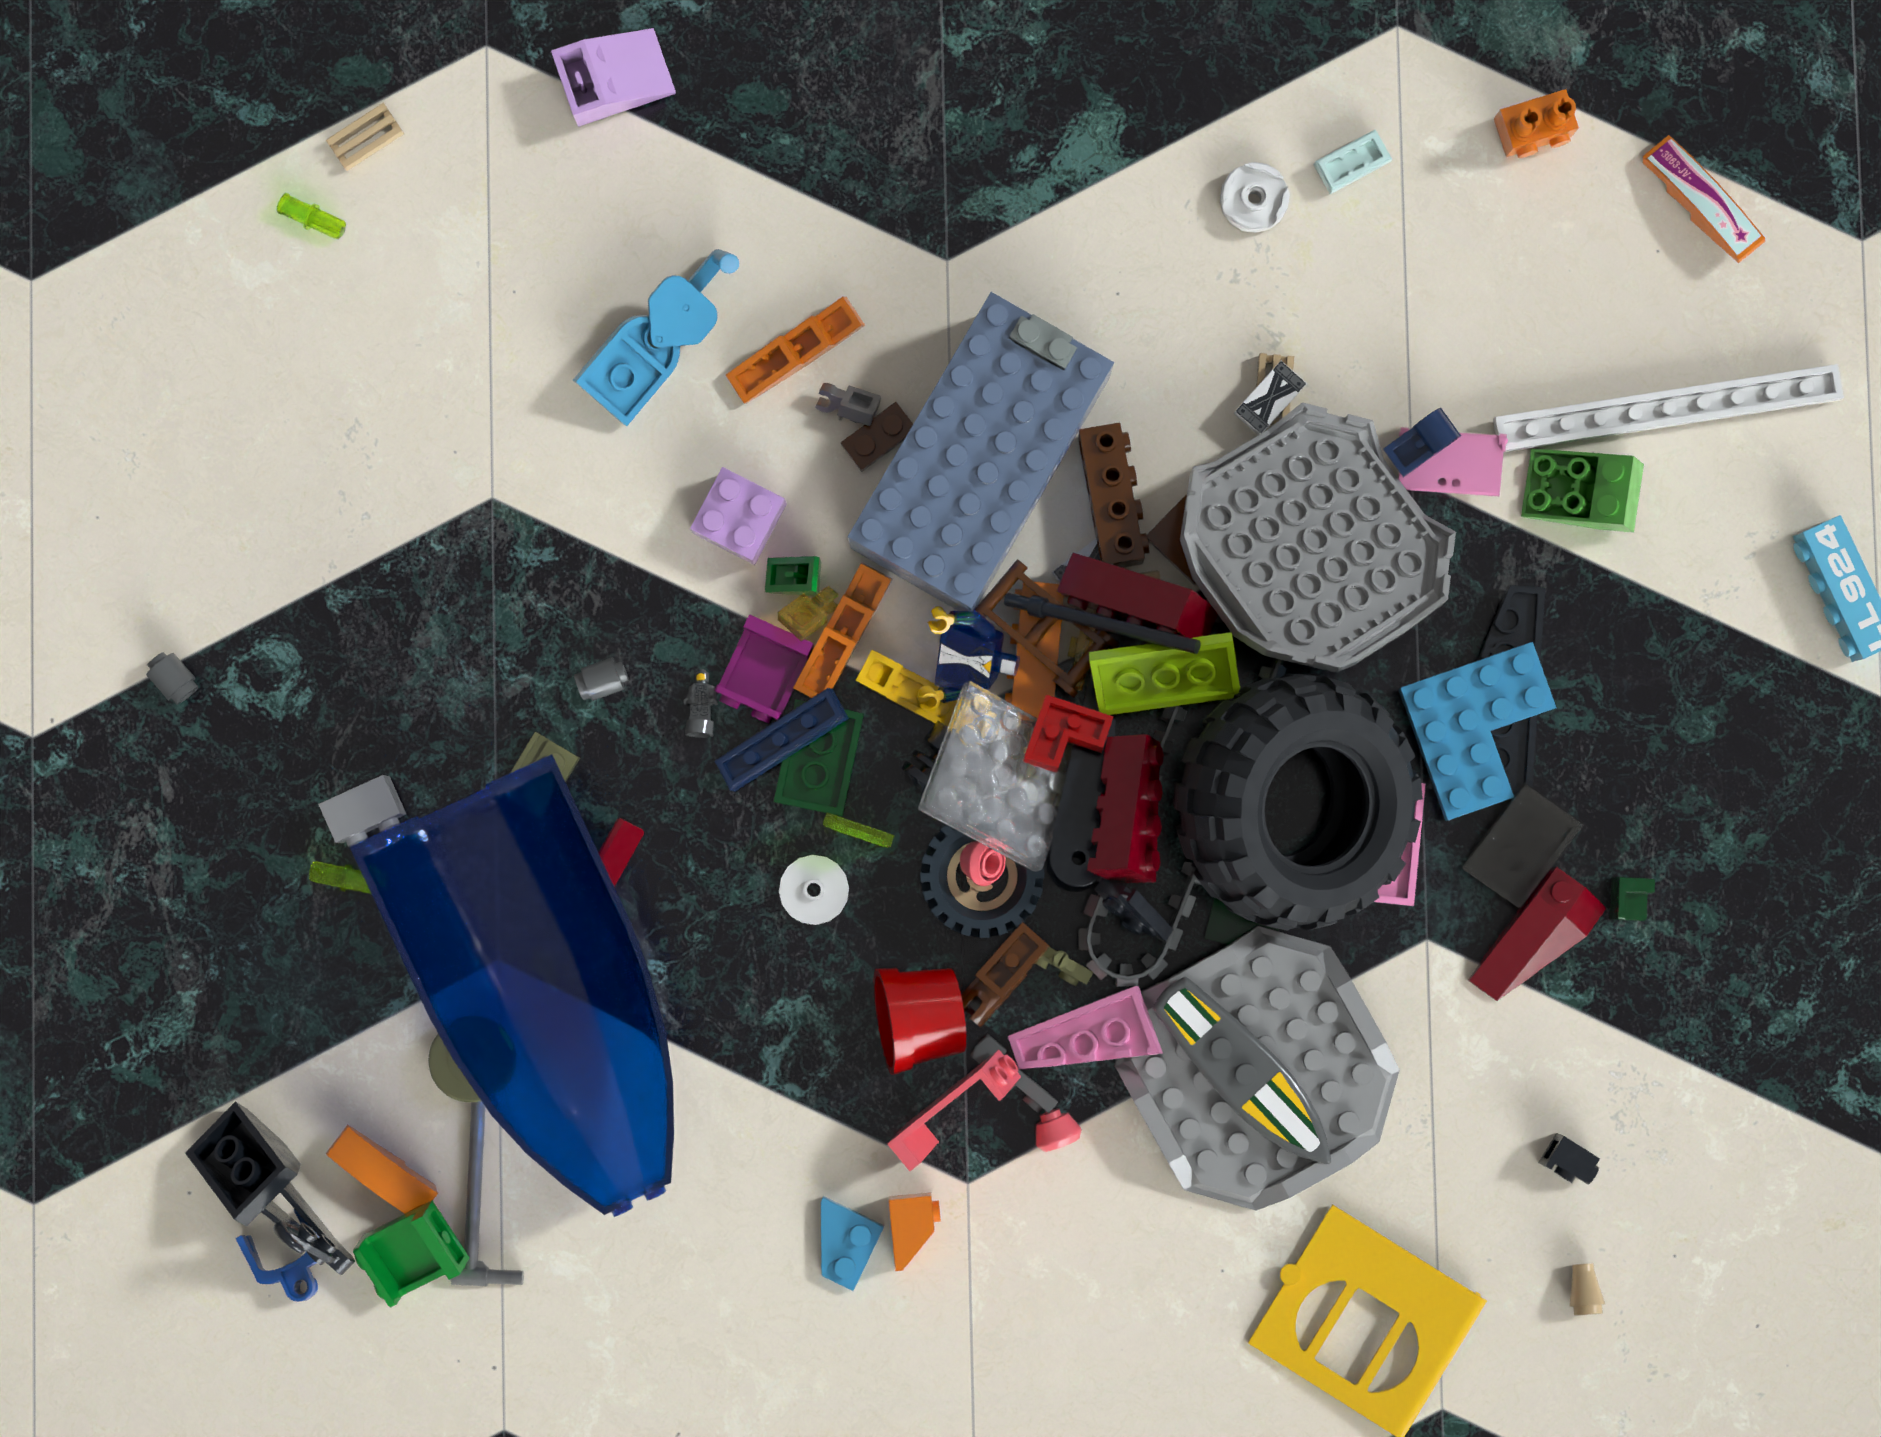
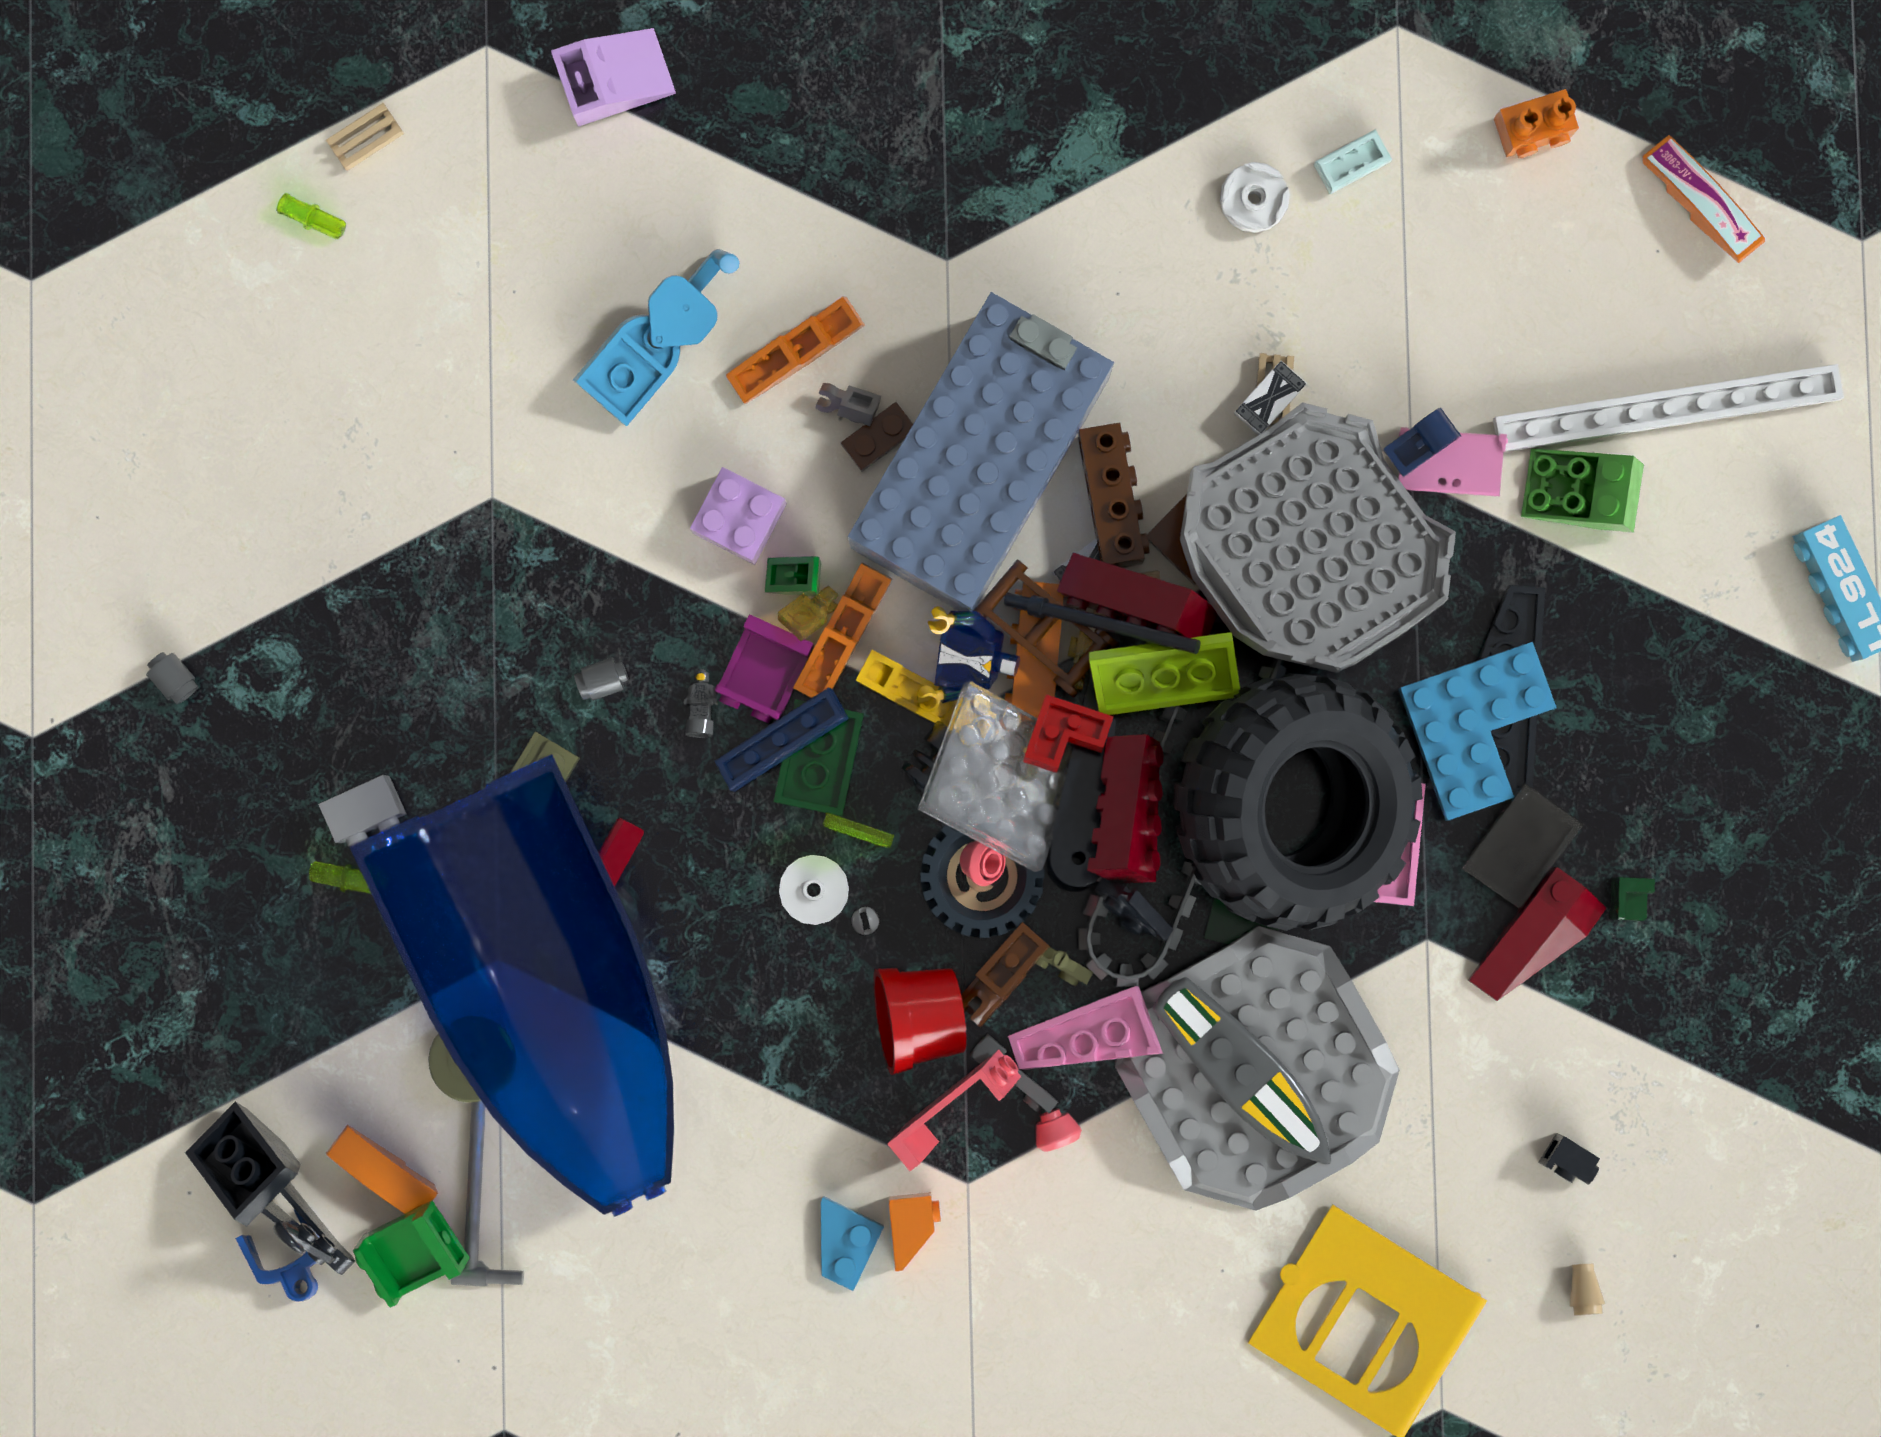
none -> light grey hinge [851,907,879,935]

